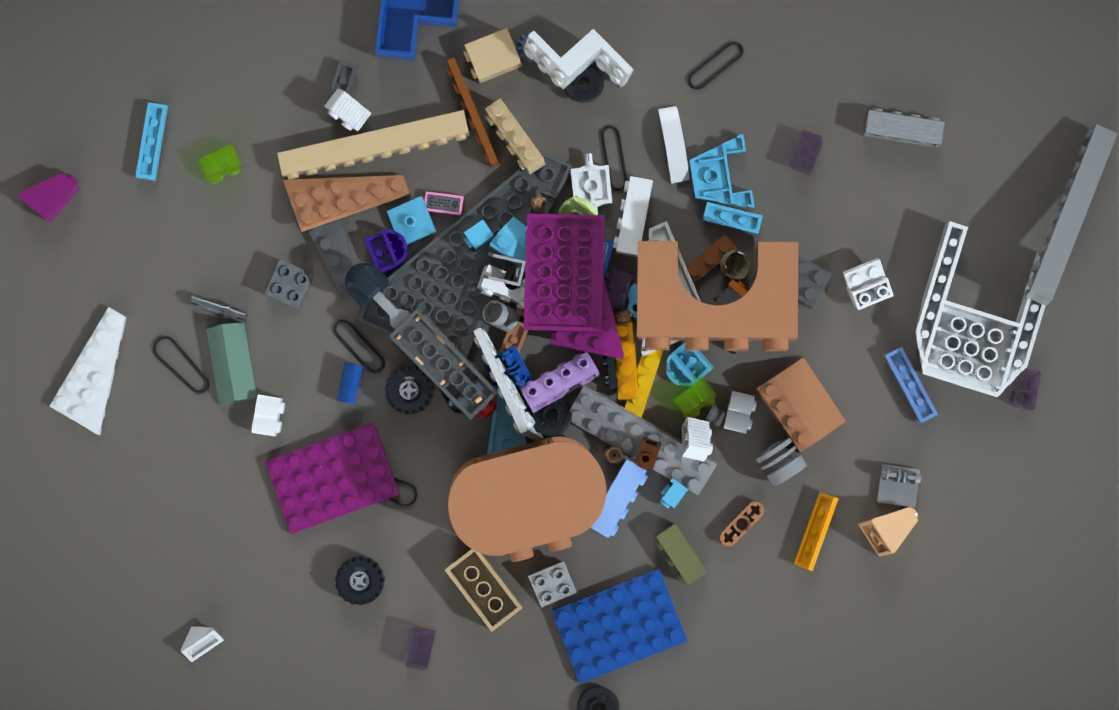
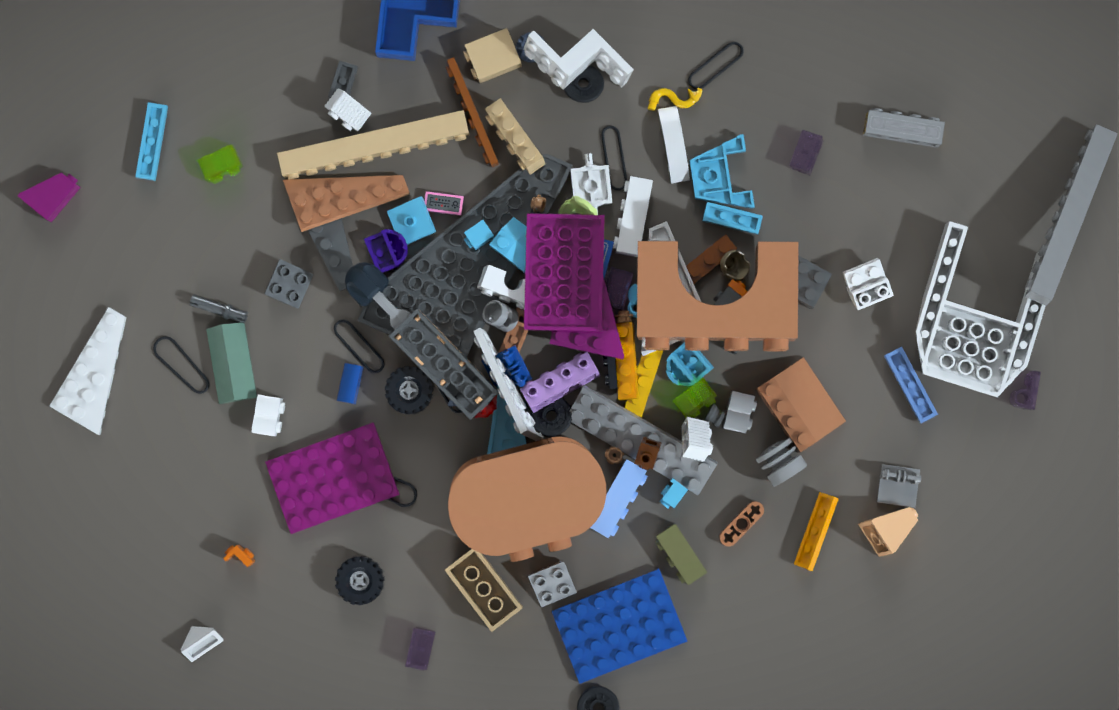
light grey piece [483,253,526,286] -> none
none -> orange bracket [223,545,256,567]
none -> yellow animal [648,88,702,111]

